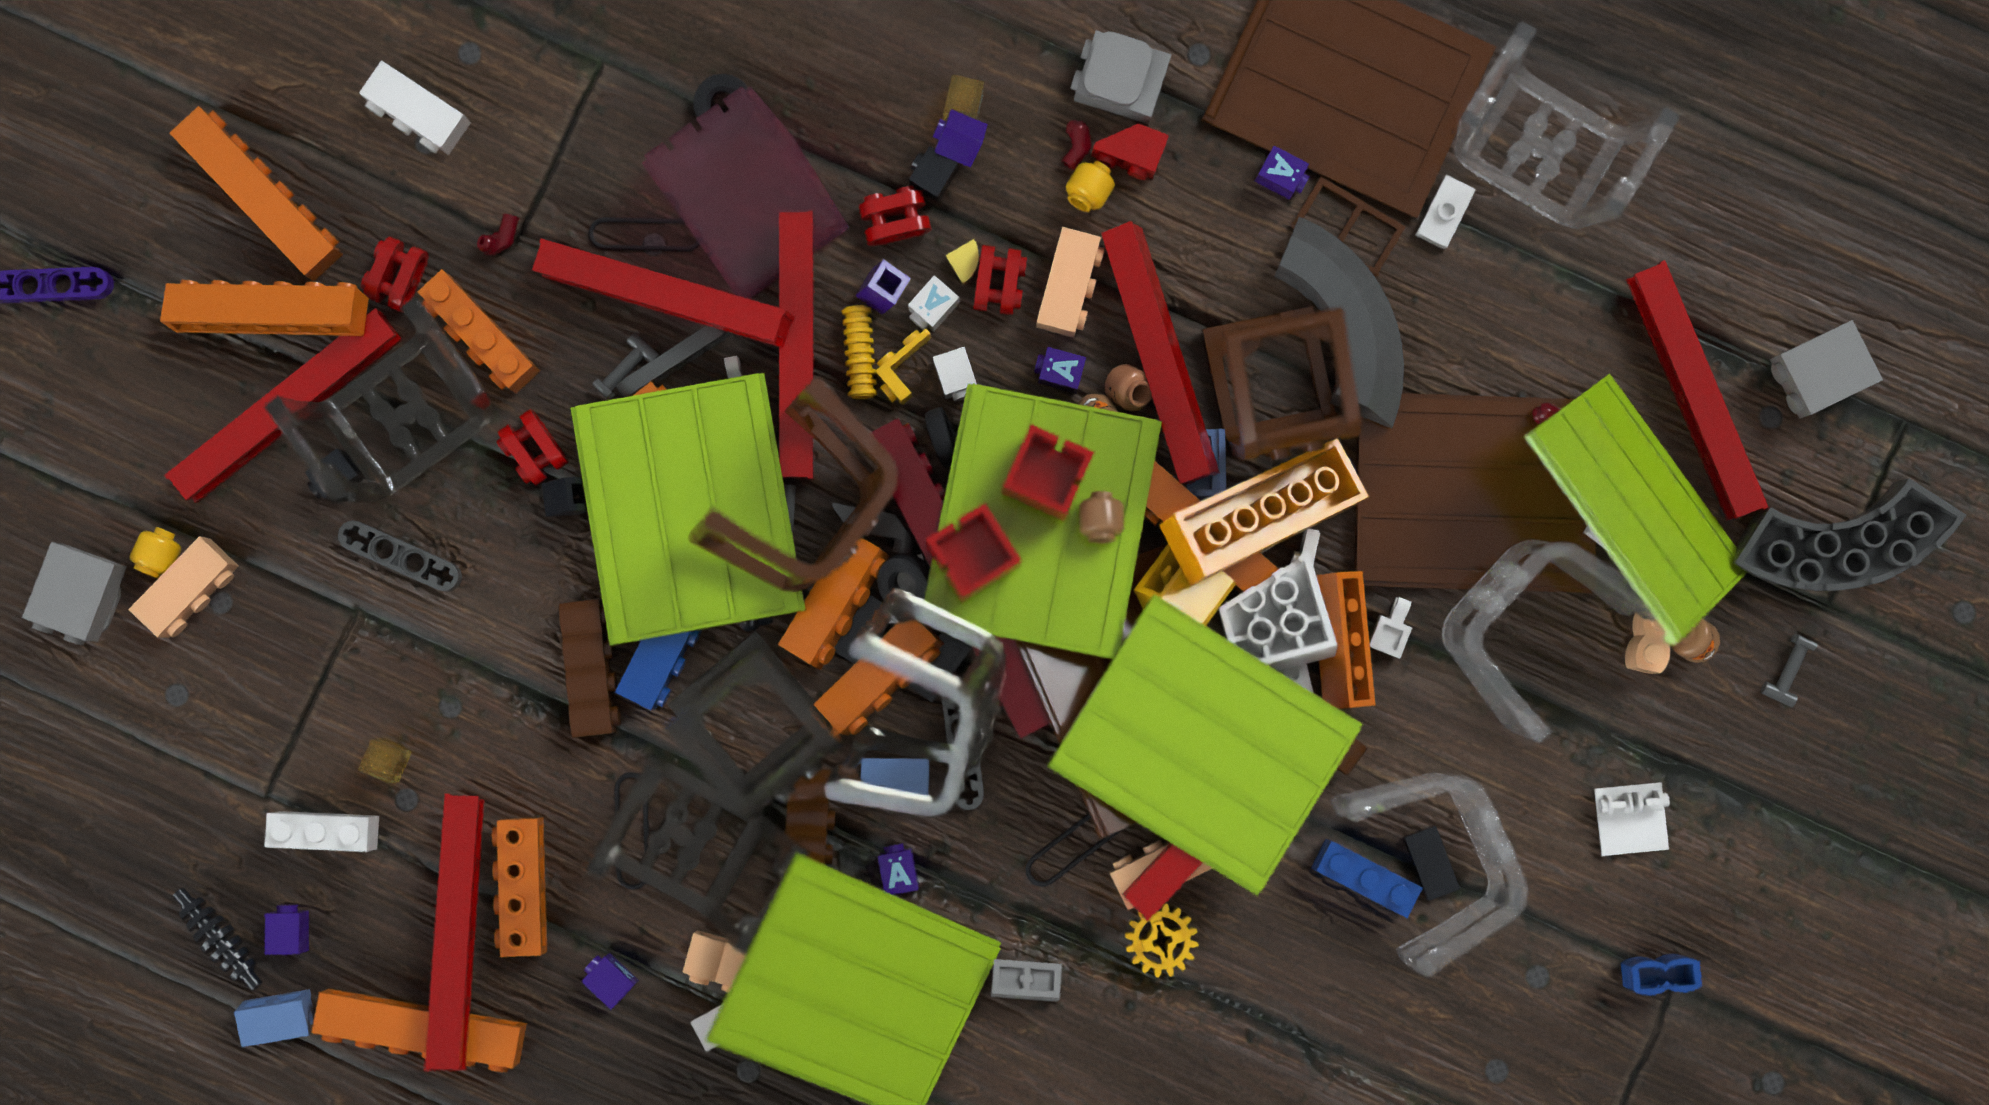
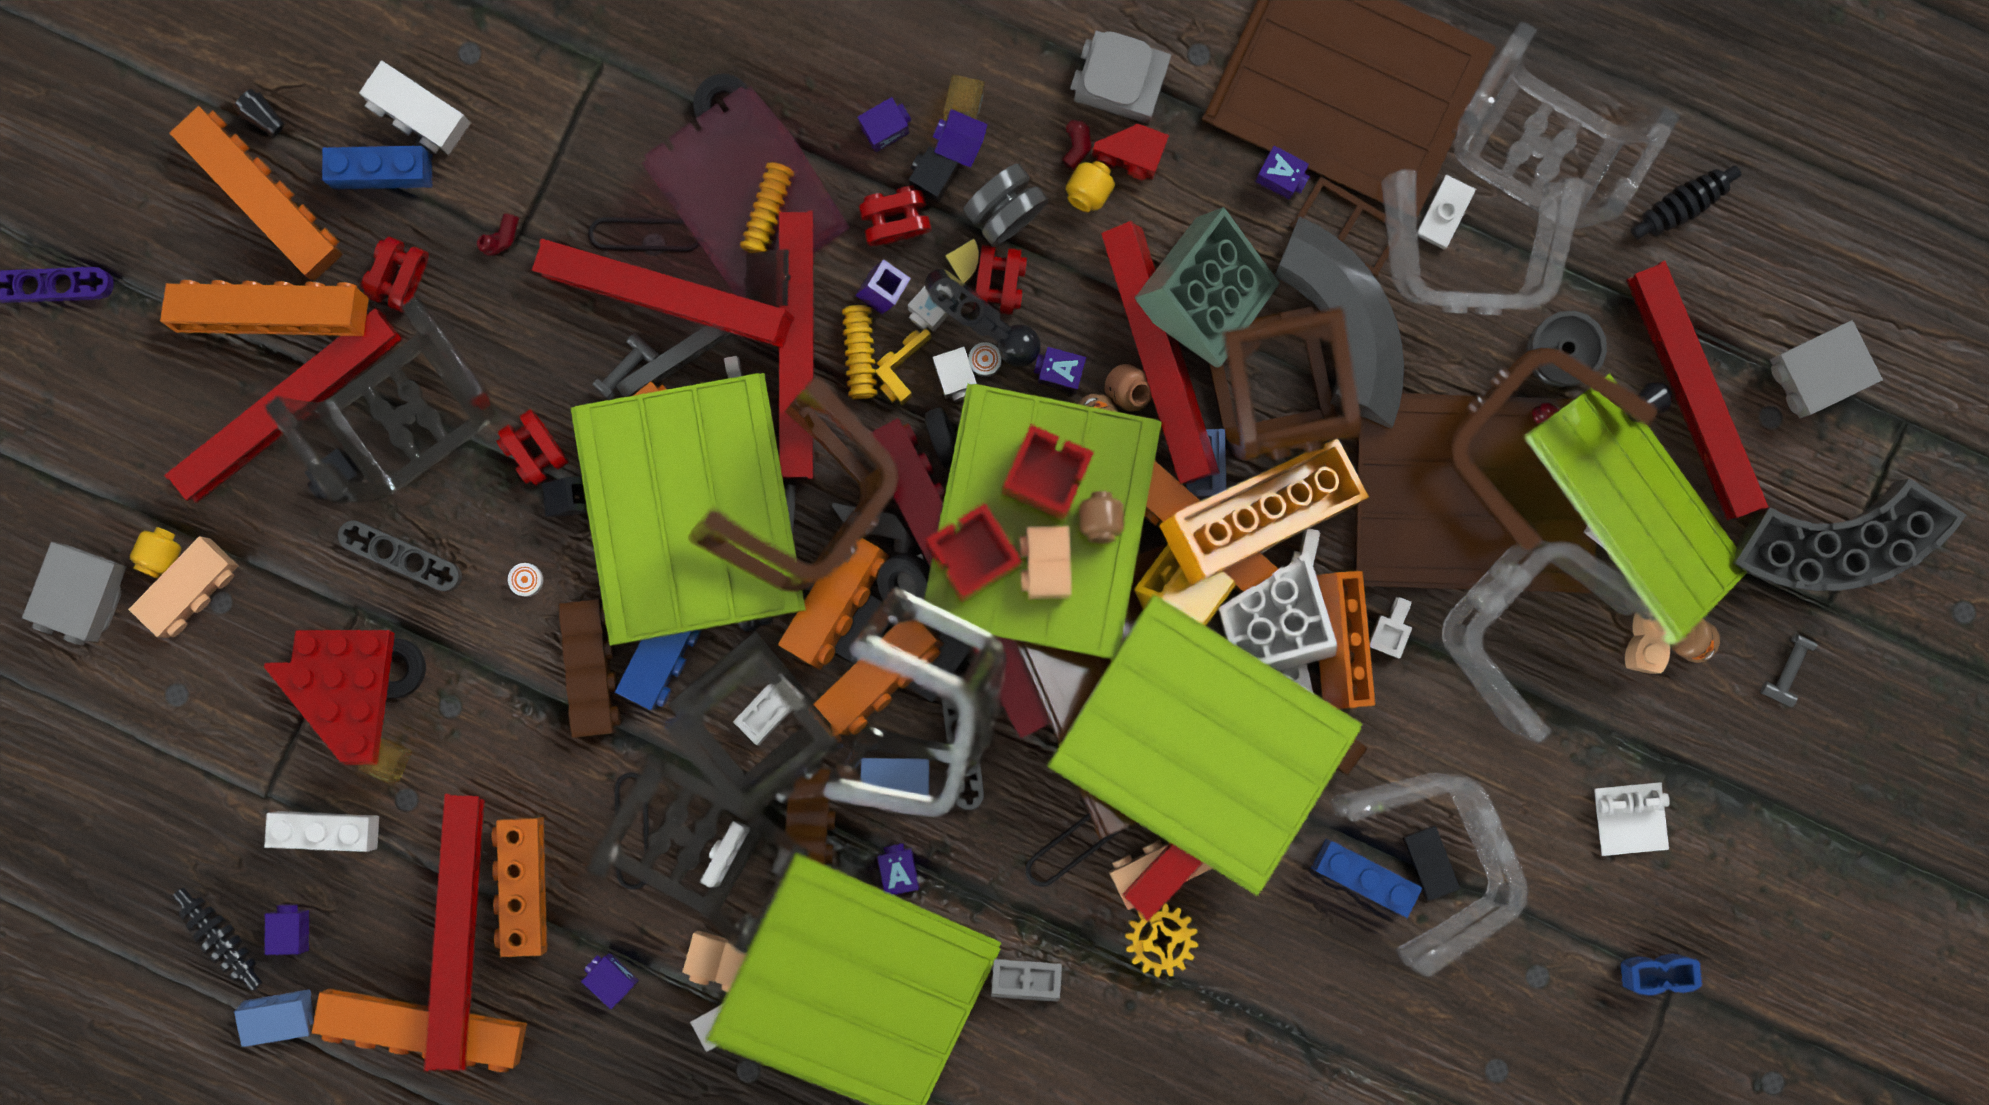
orange brick [417,269,540,393] -> none
light nougat brick [1036,227,1105,338] -> none
none -> black cone [234,89,285,138]
none -> red wing [264,630,395,765]
none -> blue brick [322,146,432,189]
none -> black tyre [387,638,426,698]
none -> white tile [508,563,543,597]
none -> white plate [700,821,750,888]
none -> white plate [733,673,805,745]
none -> yellow piece [739,162,794,256]
none -> clear smoke piece [744,249,791,307]
none -> dark purple brick [857,97,911,153]
none -> black beam [925,269,1041,367]
none -> dark grey wheel [963,164,1049,247]
none -> white tile [969,342,1002,377]
none -> light nougat brick [1020,526,1071,599]
none -> sand green slope [1135,207,1280,367]
none -> clear windscreen [1382,170,1585,315]
none -> reddish brown windscreen [1451,347,1657,551]
none -> dark grey wheel [1526,311,1607,388]
none -> black cone [1626,382,1672,422]
none -> black piece [1631,165,1742,240]

